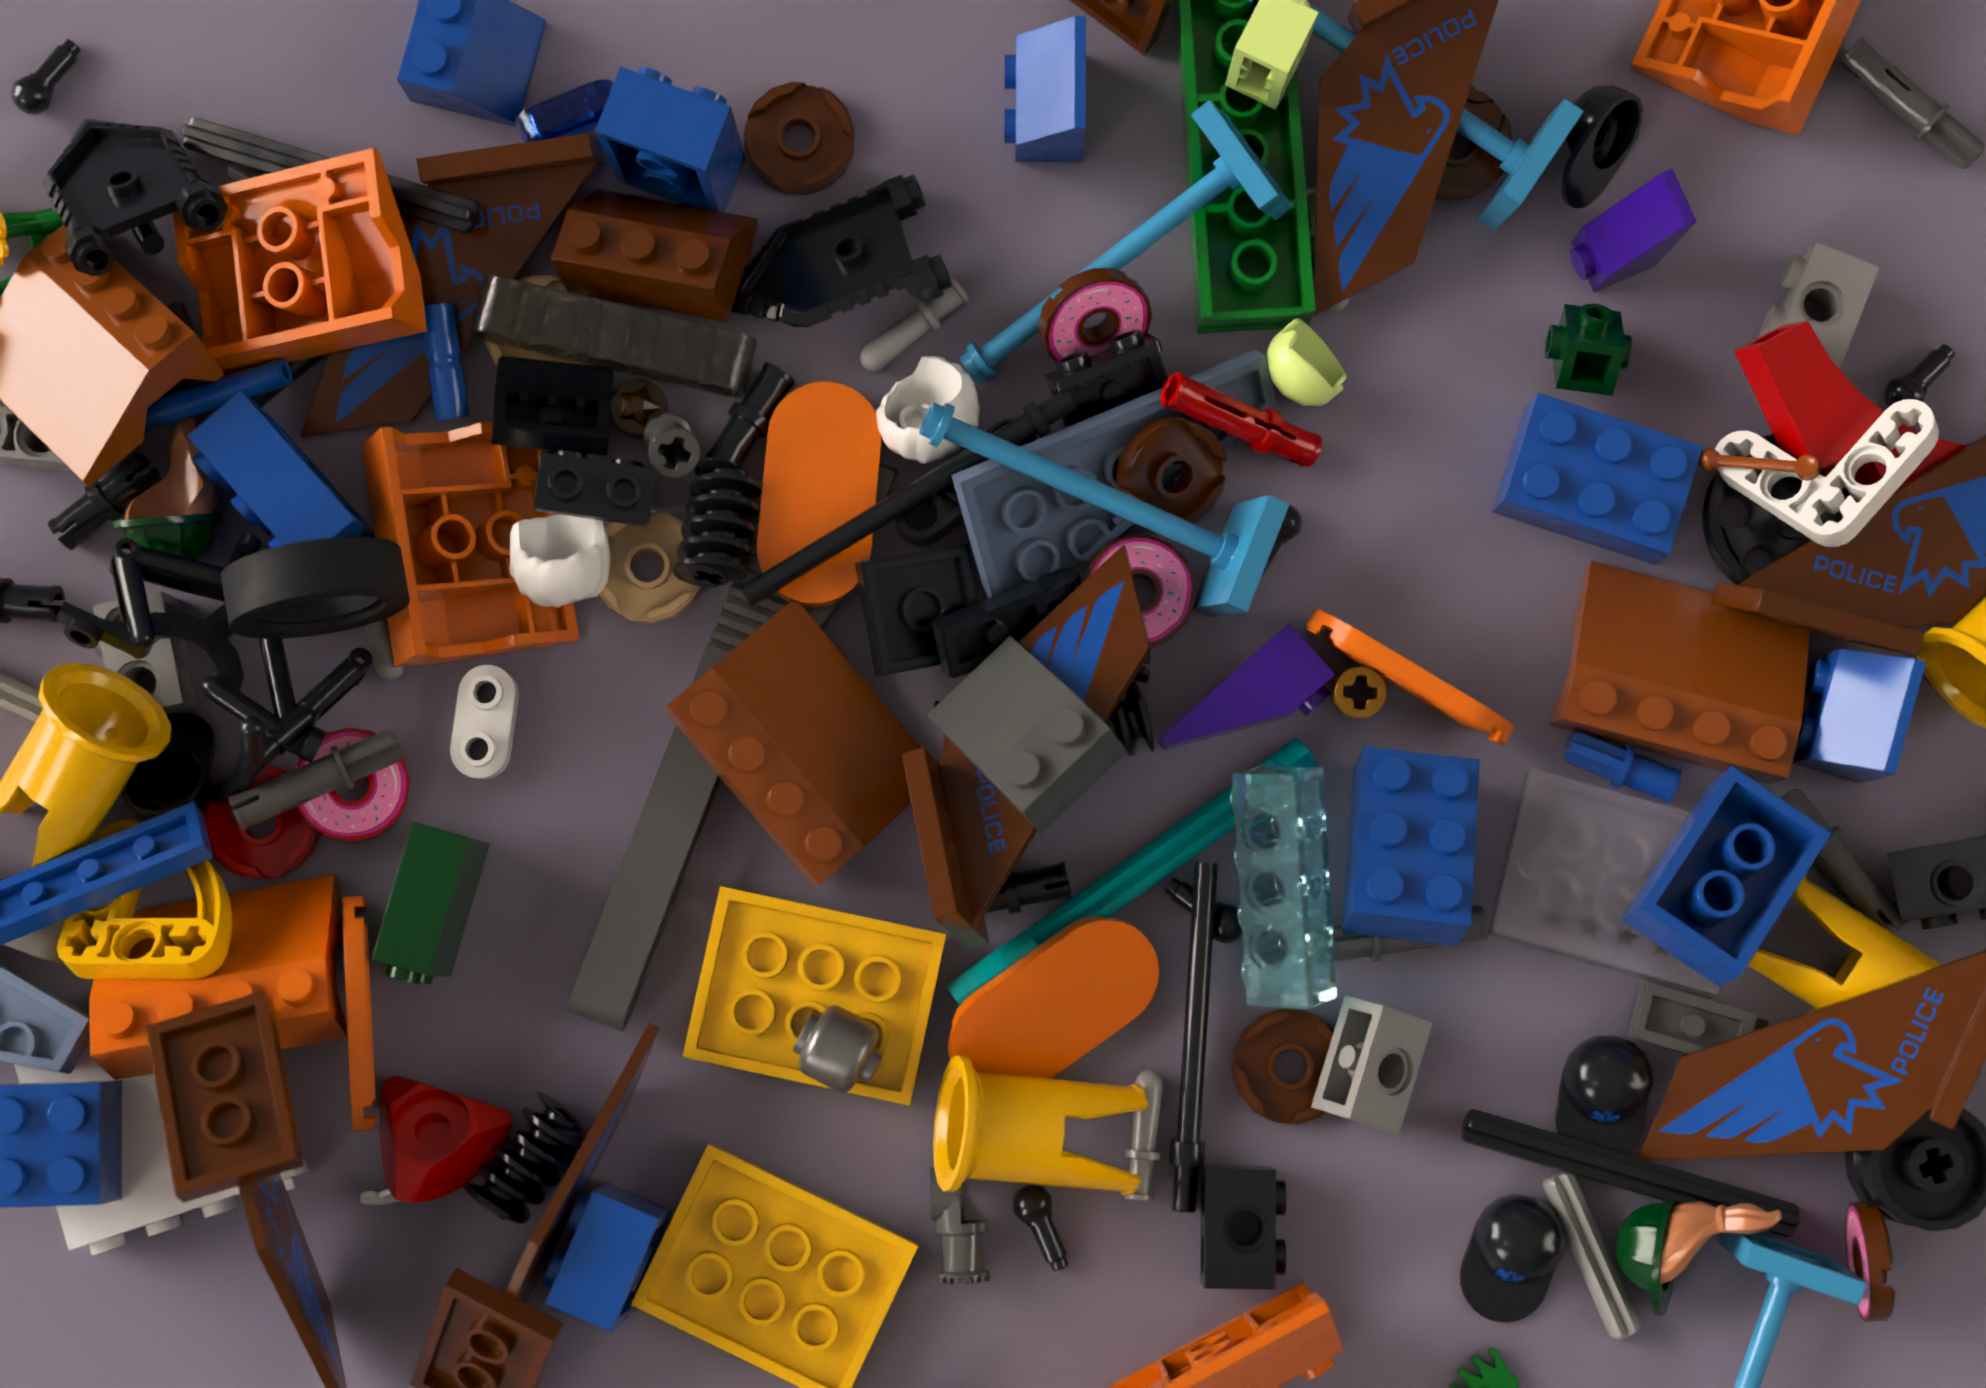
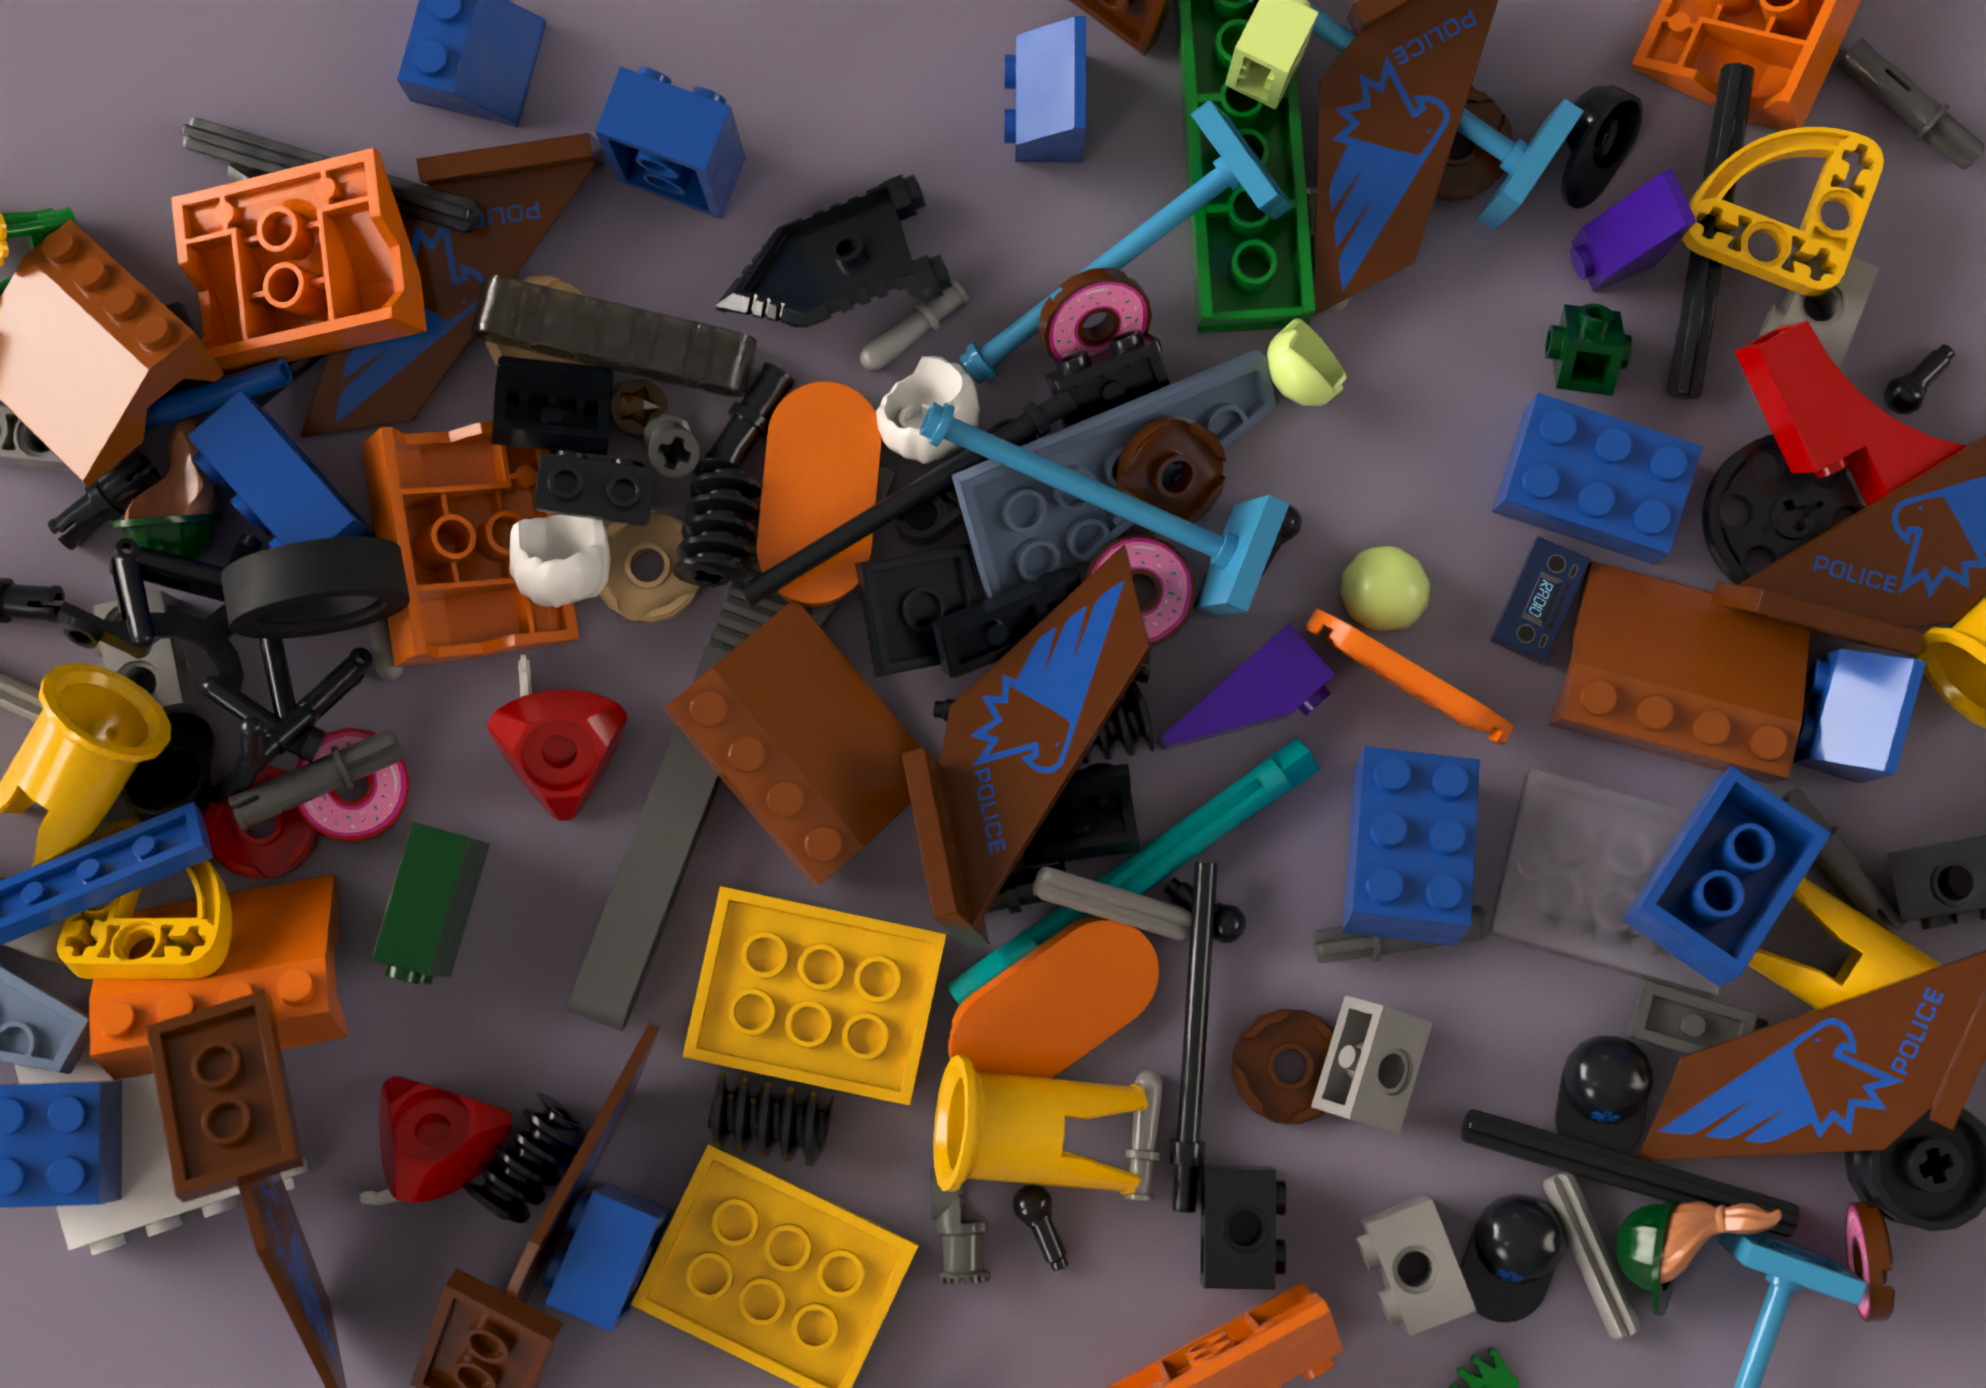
black piece [11,39,81,115] -> none
black shield [42,119,227,276] -> none
orange tile [342,896,377,1132] -> none
blue piece [423,303,470,421] -> none
white plate [450,665,519,780] -> none
clear blue beam [515,79,614,142] -> none
reddish brown slope [550,189,759,322] -> none
reddish brown tile [743,82,855,195] -> none
flat silver head [793,1005,885,1093] -> none
dark grey slope [926,636,1126,833] -> none
red pin [1160,372,1322,468] -> none
clear light blue brick [1230,766,1337,1009] -> none
pearl gold bush [1330,667,1387,718] -> none
blue axle [1563,731,1681,803] -> none
dark orange hinge [1698,448,1820,481] -> none
white beam [1715,399,1939,547] -> none
none -> red hat [487,654,627,821]
none -> black piece [708,1072,835,1166]
none -> black bracket [1023,763,1139,867]
none -> light grey axle [1033,866,1192,941]
none -> yellowish green hair [1340,546,1430,632]
none -> light grey brick [1356,1195,1477,1337]
none -> dark blue tile [1490,536,1591,664]
none -> black axle [1667,63,1755,399]
none -> yellow beam [1681,127,1884,297]

